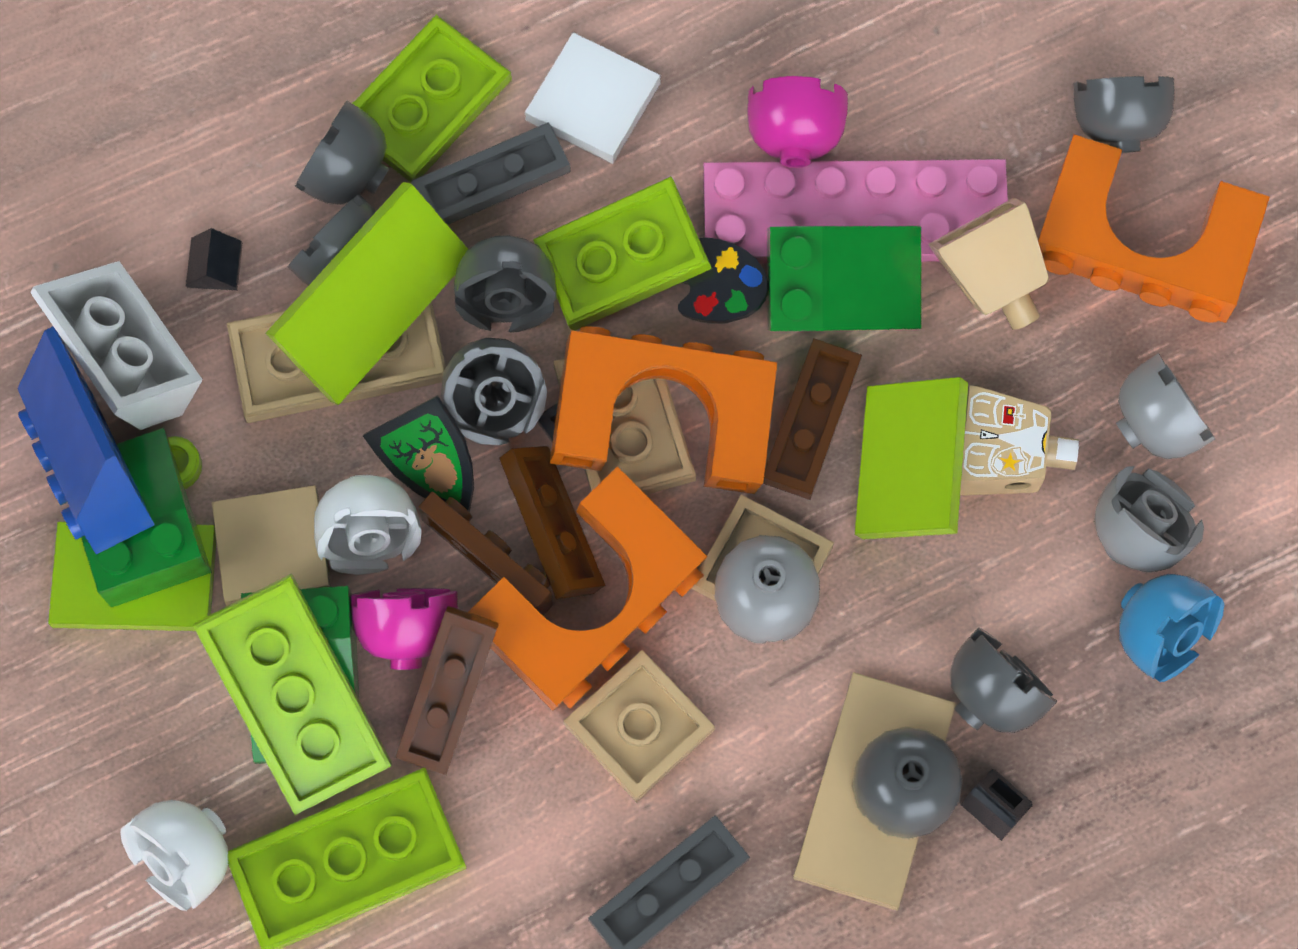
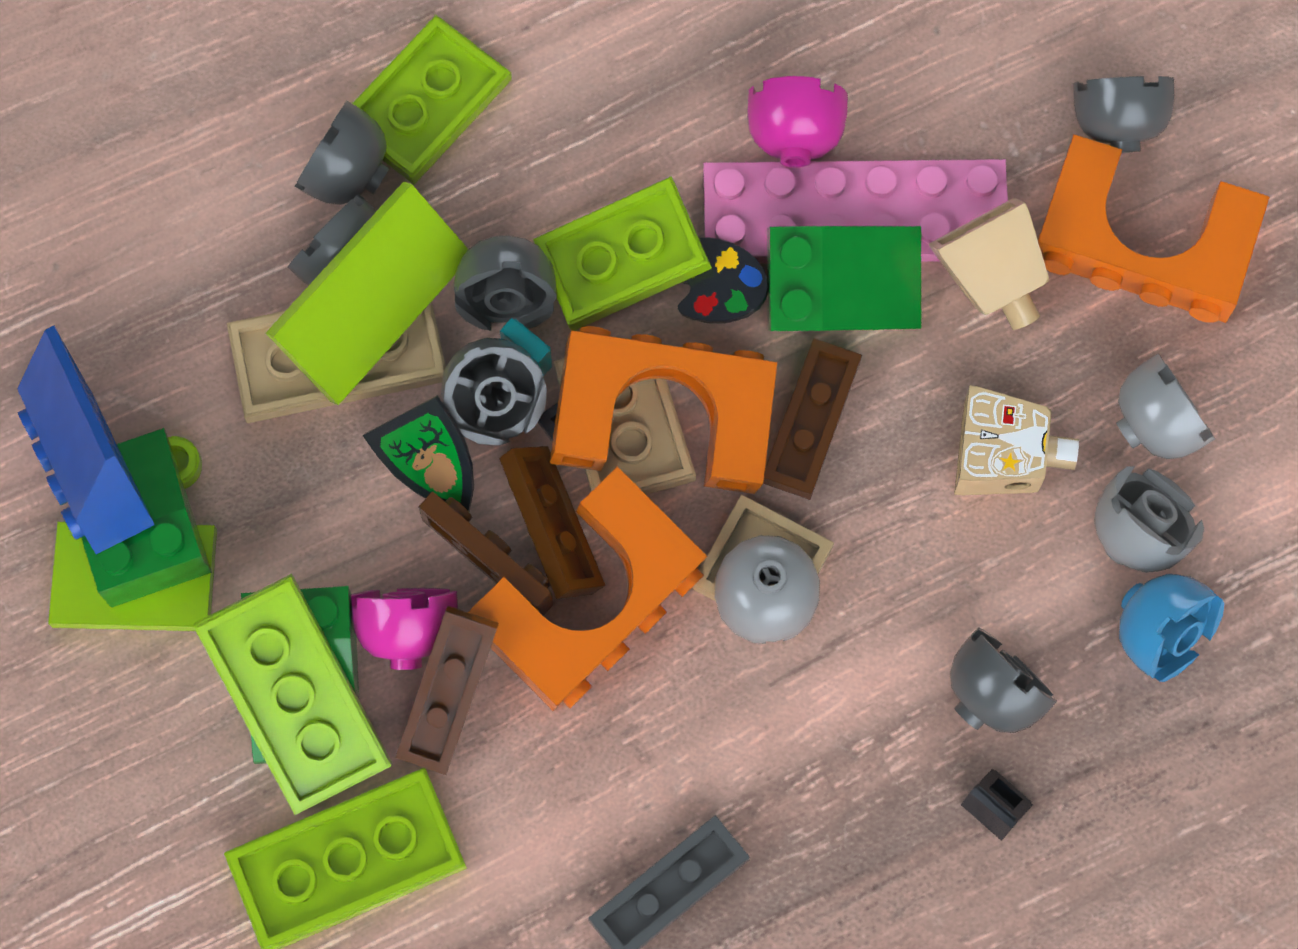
white slope [31,261,203,430] -> none
white cylinder [120,800,228,911] -> none
black slope [186,228,243,291] -> none
tan tile [212,485,331,606] -> none
white cylinder [314,475,422,575] -> none
dark grey plate [411,122,571,225] -> none
white tile [525,32,660,164] -> none
tan tile [564,650,715,803] -> none
tan tile [793,672,956,911] -> none
dark grey cylinder [852,727,962,839] -> none
lime tile [855,377,968,540] -> none
none -> teal tile [500,318,552,376]

